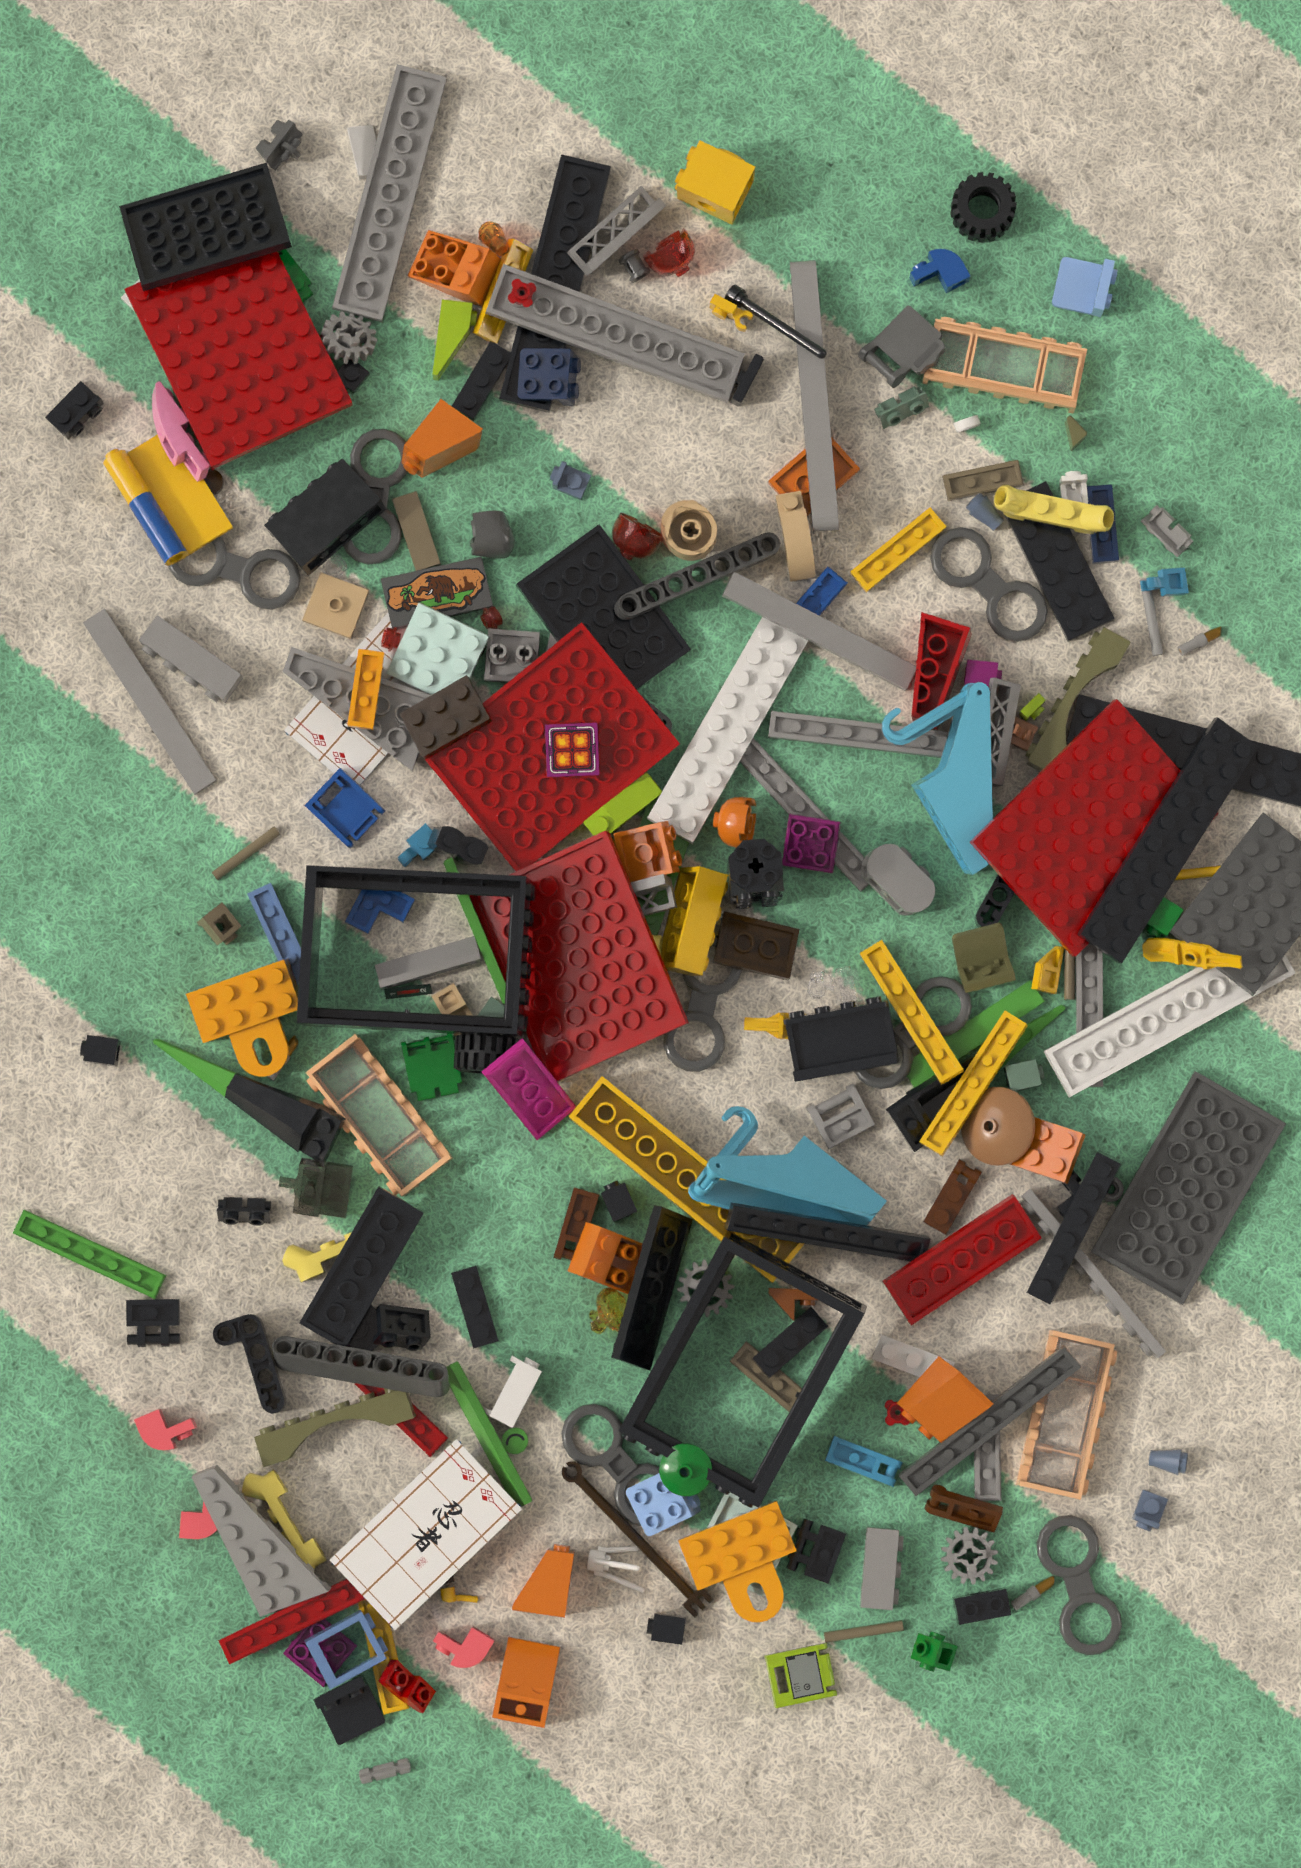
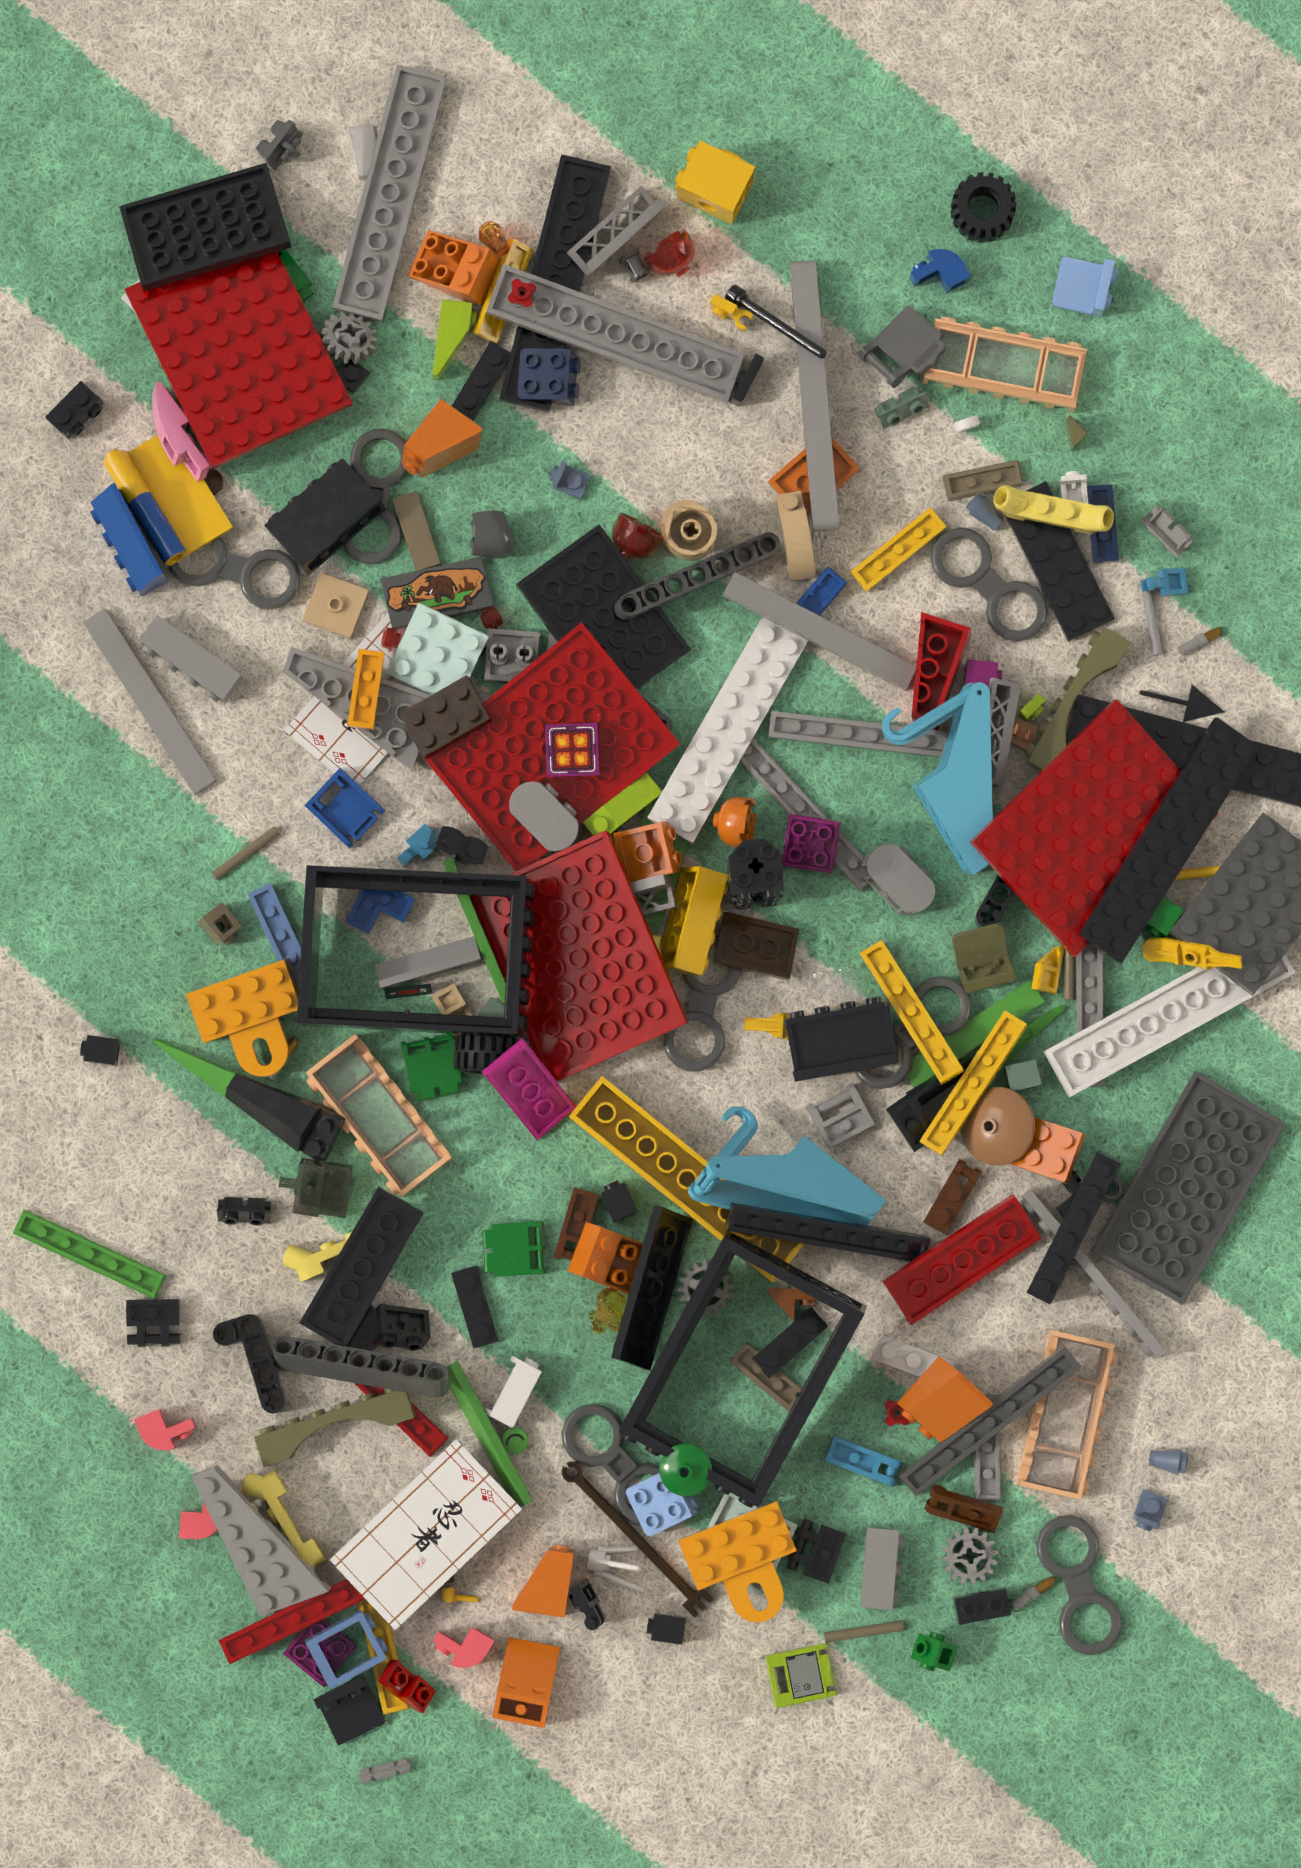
none -> blue slope [90,483,168,596]
none -> green plate [482,1221,547,1277]
none -> light grey brick [509,782,579,851]
none -> black plate [569,1578,605,1630]
none -> black piece [1139,684,1224,722]

